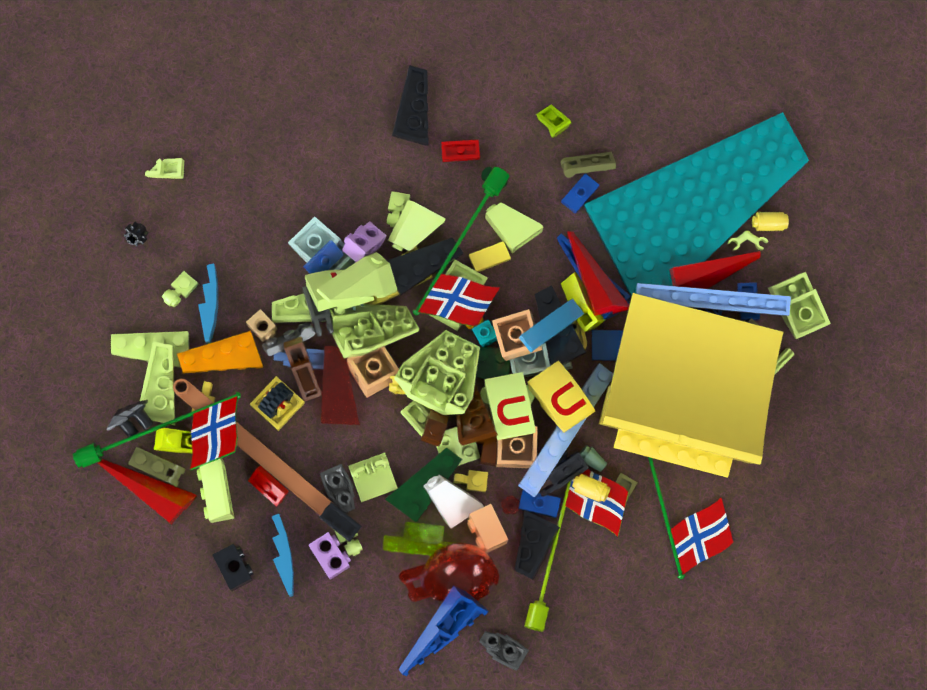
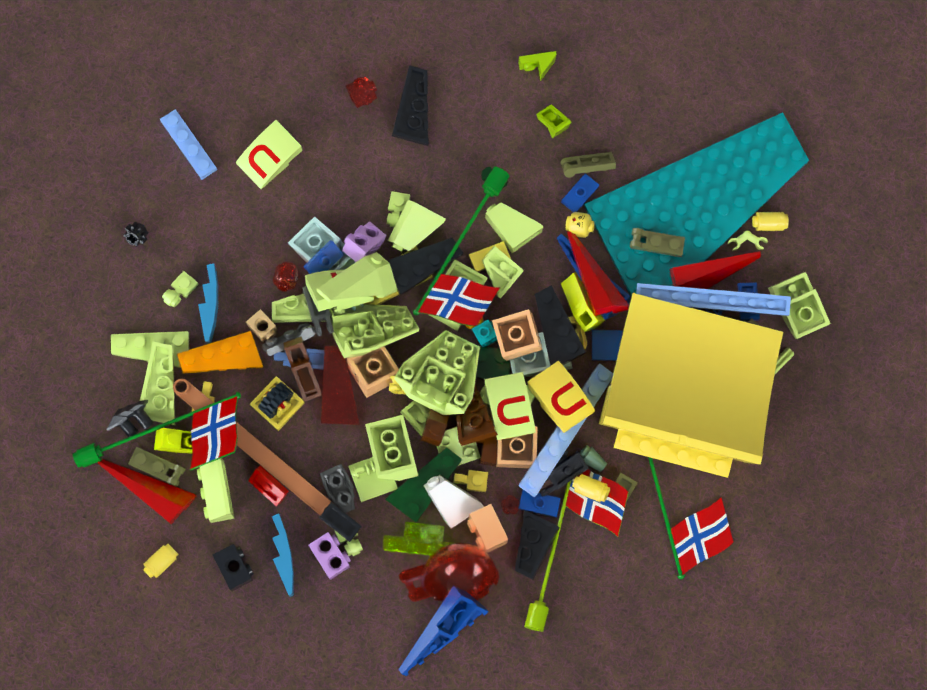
yellowish green slope [145,158,184,179] -> none
red plate [441,140,480,162] -> none
dark grey connector [479,631,529,671] -> none
dark azure slope [519,298,584,353] -> none
none -> light yellow head [143,544,178,578]
none -> light blue plate [160,109,217,180]
none -> yellowish green slope [236,120,302,189]
none -> clear red head [272,262,299,292]
none -> clear red brick [346,76,377,108]
none -> yellowish green slope [365,415,418,481]
none -> yellowish green wing [482,246,524,299]
none -> lime slope [519,51,557,81]
none -> light yellow head [566,212,595,238]
none -> olive plate [630,228,685,257]

